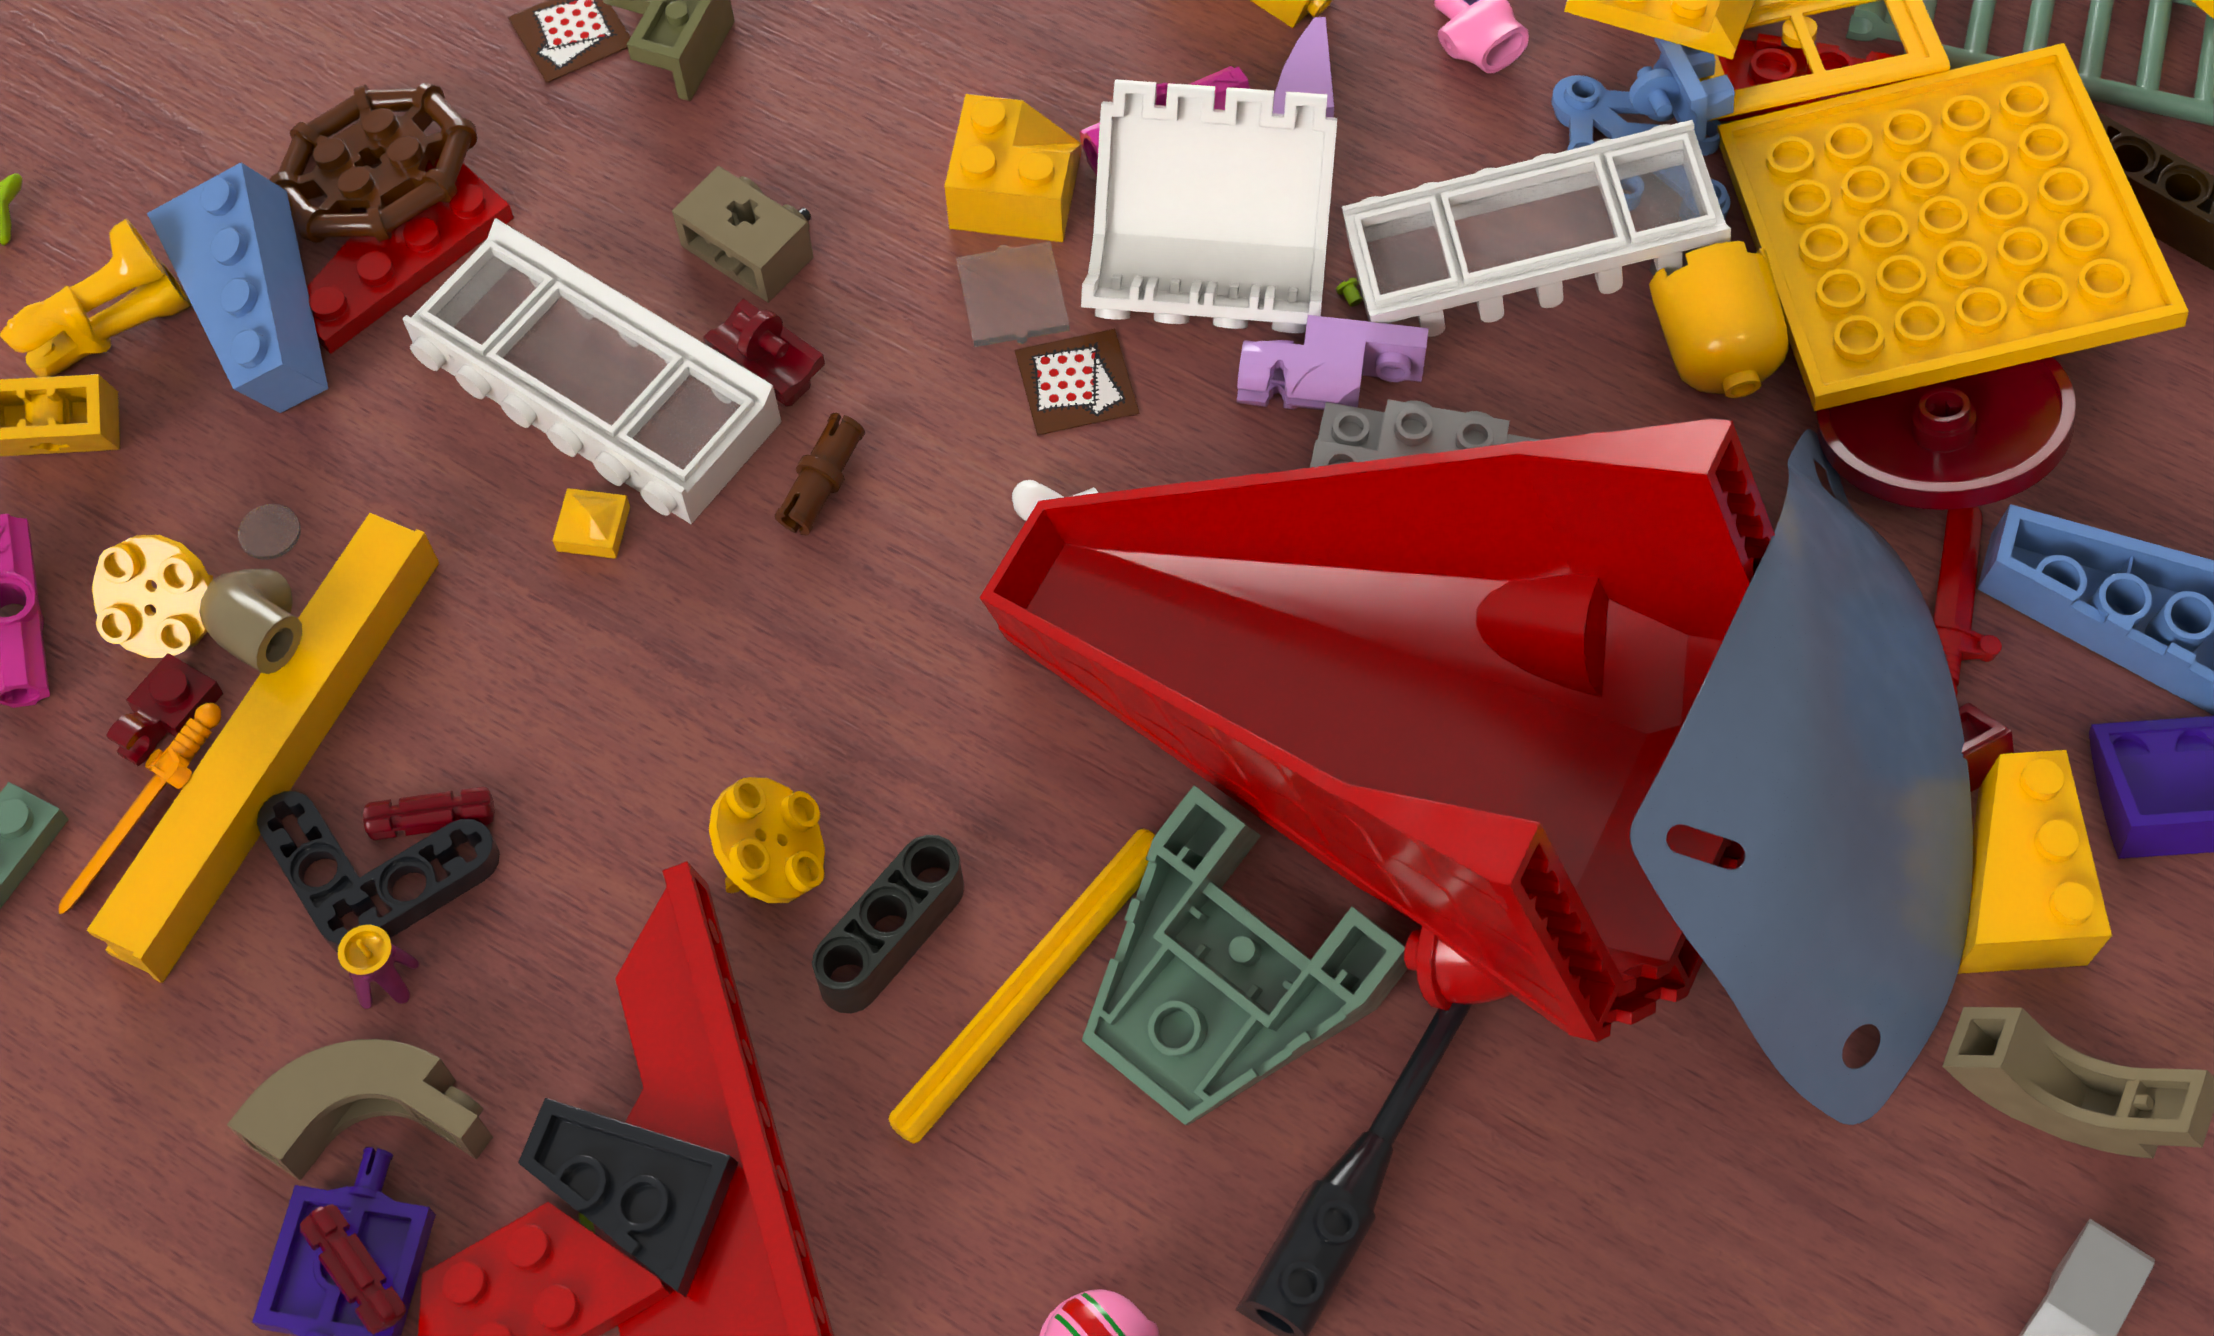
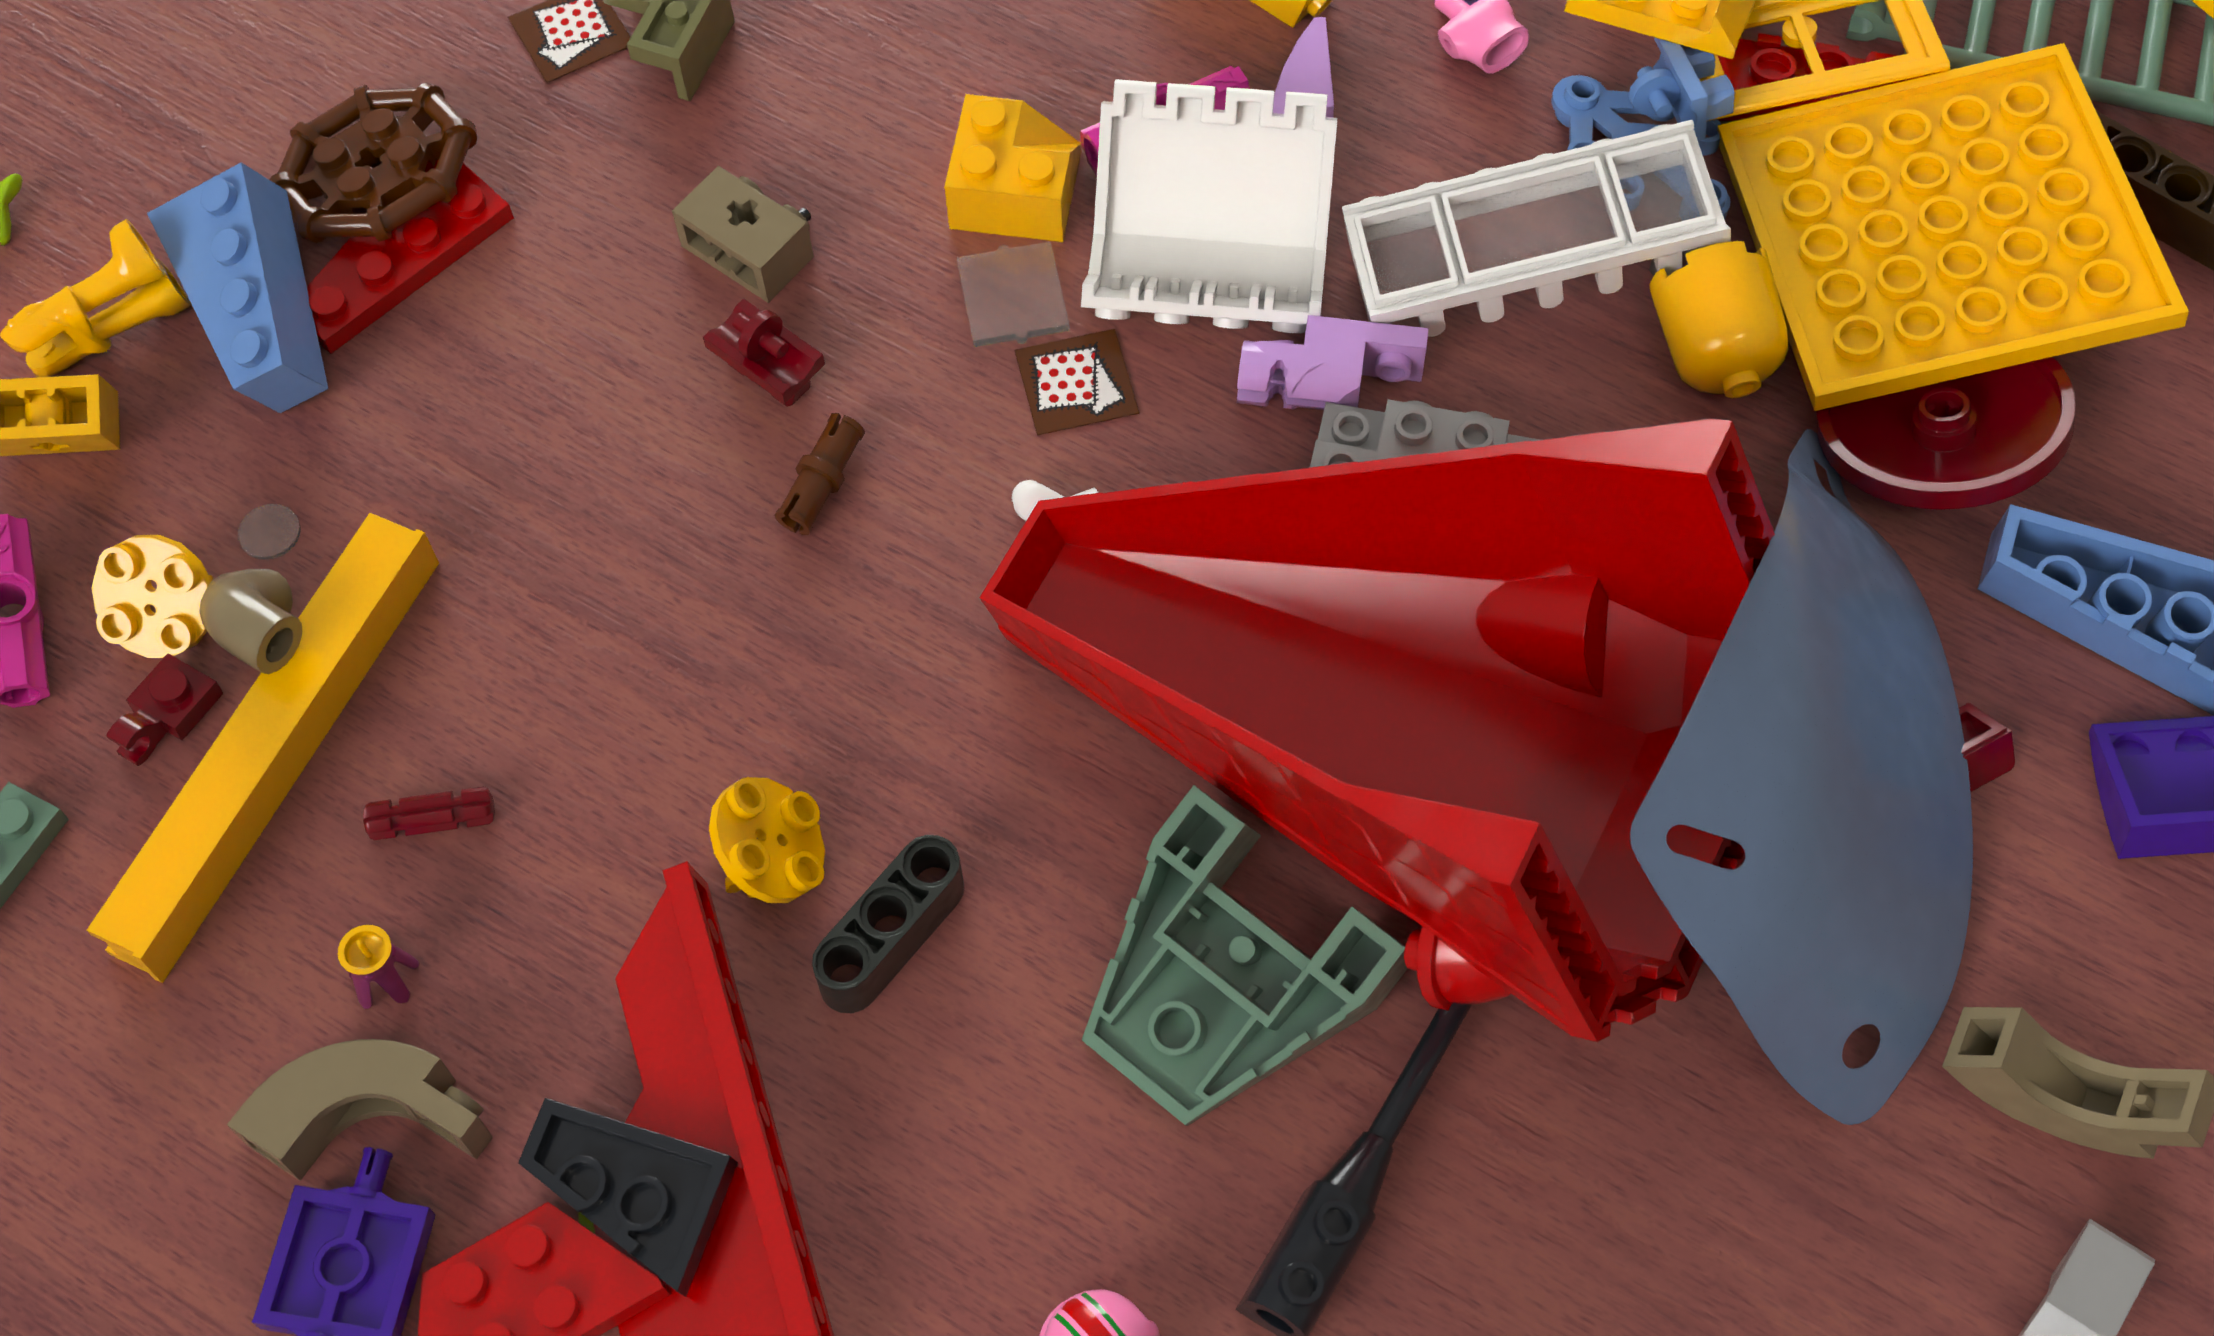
light orange sword [58,703,222,914] -> none
black beam [257,791,500,953] -> none
dark red axle [300,1204,406,1334] -> none
white window [403,218,781,524] -> none
yellow tile [552,488,630,559] -> none
yellow axle [888,828,1155,1144] -> none
lime piece [1336,278,1363,307] -> none
red sword [1933,506,2002,697] -> none
yellow wedge [1957,750,2112,974] -> none

